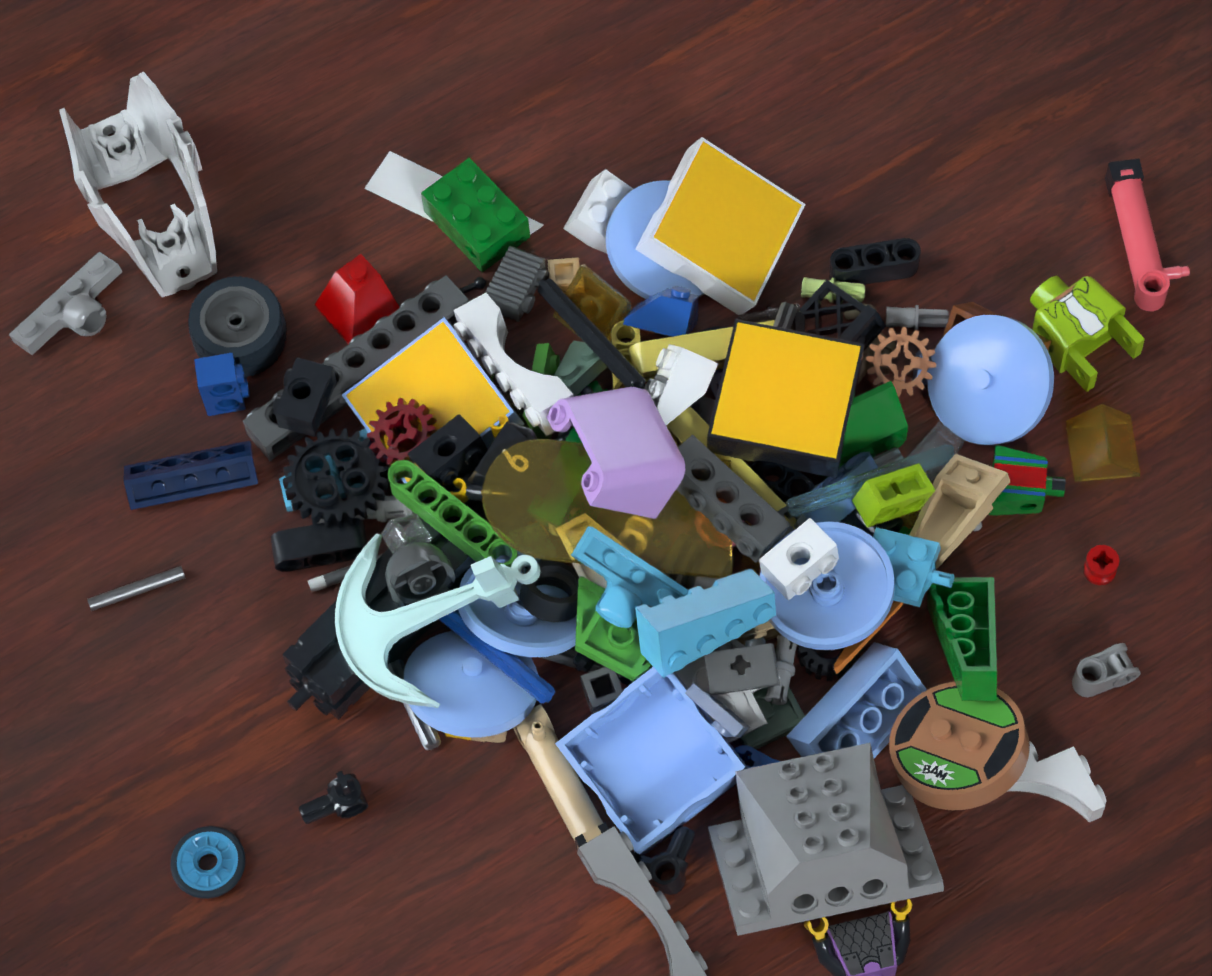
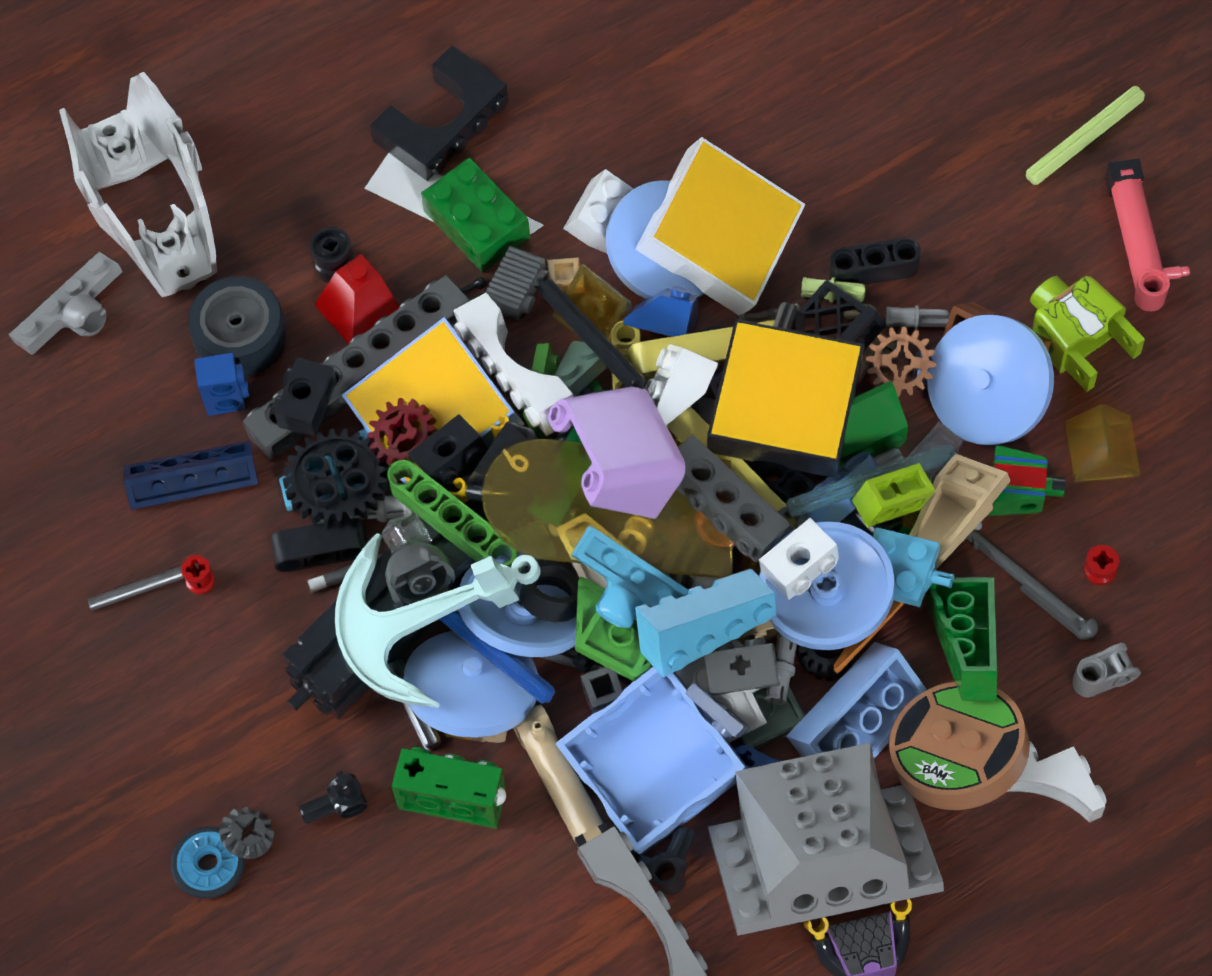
none -> red bush [181,555,215,595]
none -> dark grey gear [219,806,275,859]
none -> black wheel [310,227,354,283]
none -> black arch [370,45,509,181]
none -> green piece [392,747,506,829]
none -> dark grey bar [965,529,1098,641]
none -> yellowish green axle [1025,86,1145,185]

